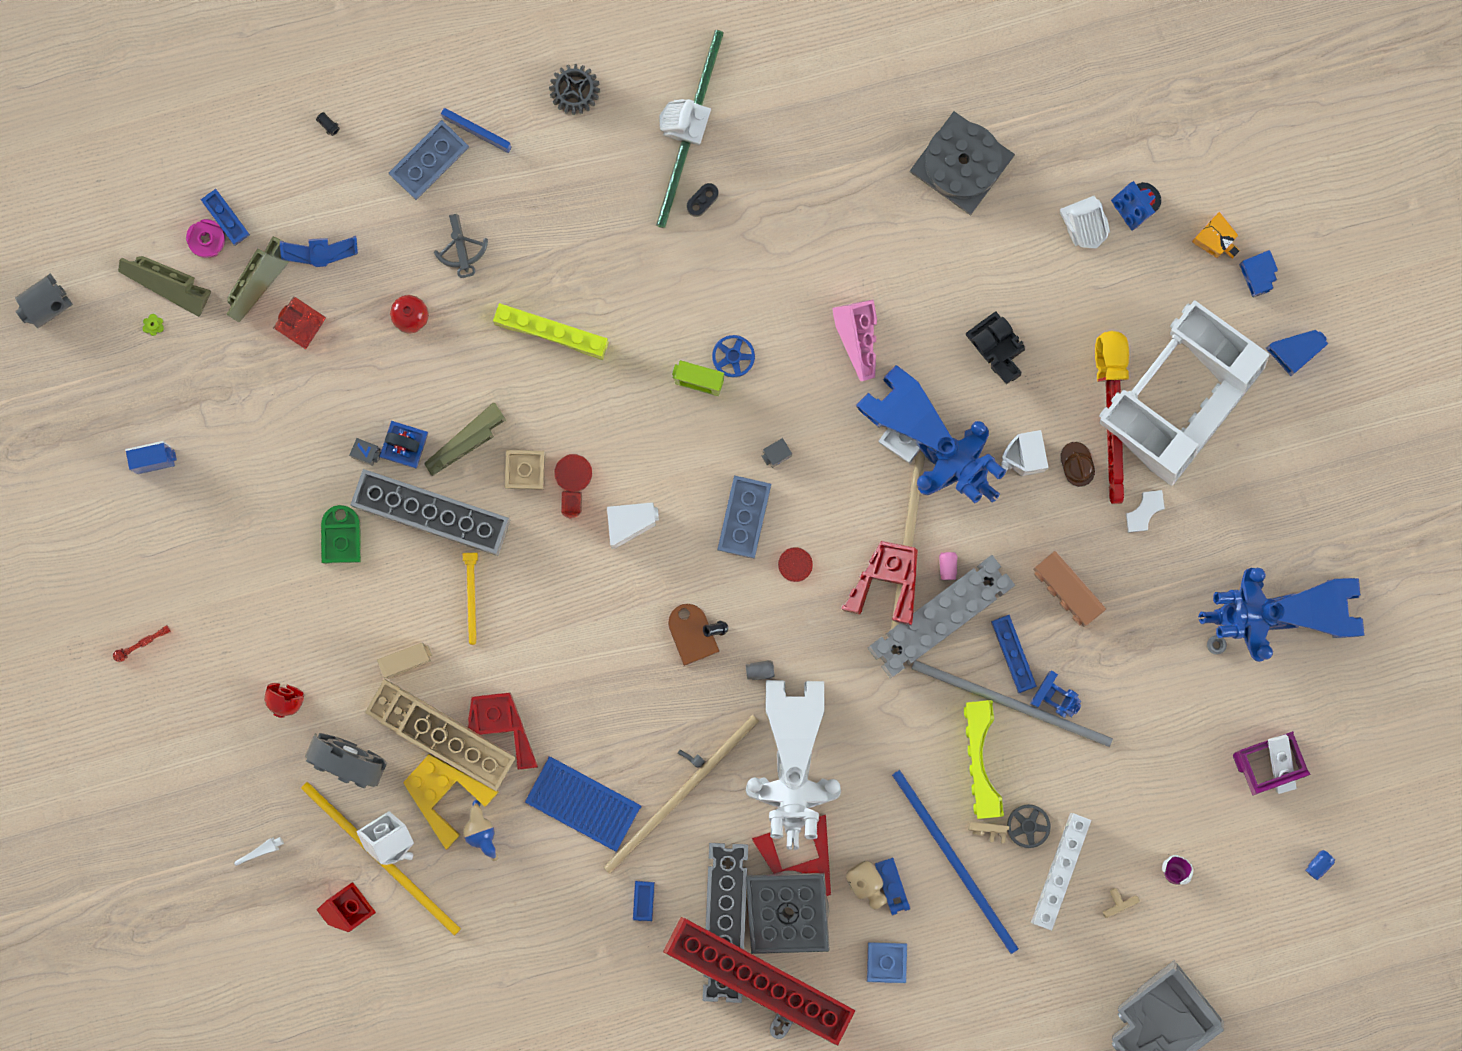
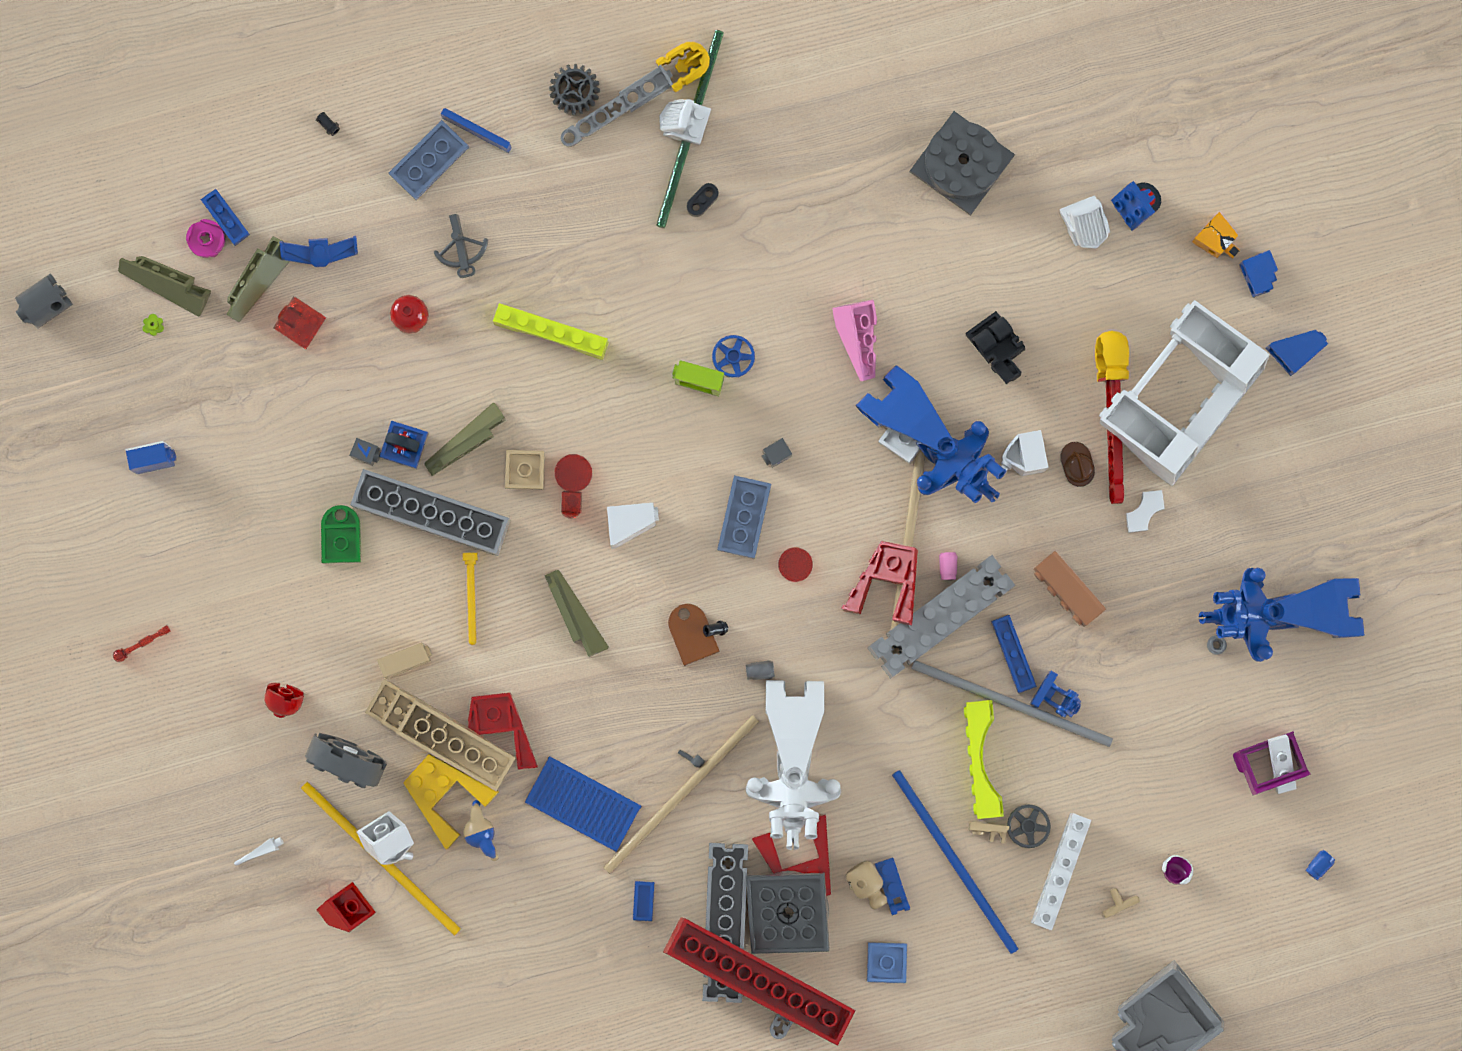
none -> olive wedge [545,570,609,657]
none -> light grey piece [561,42,710,147]

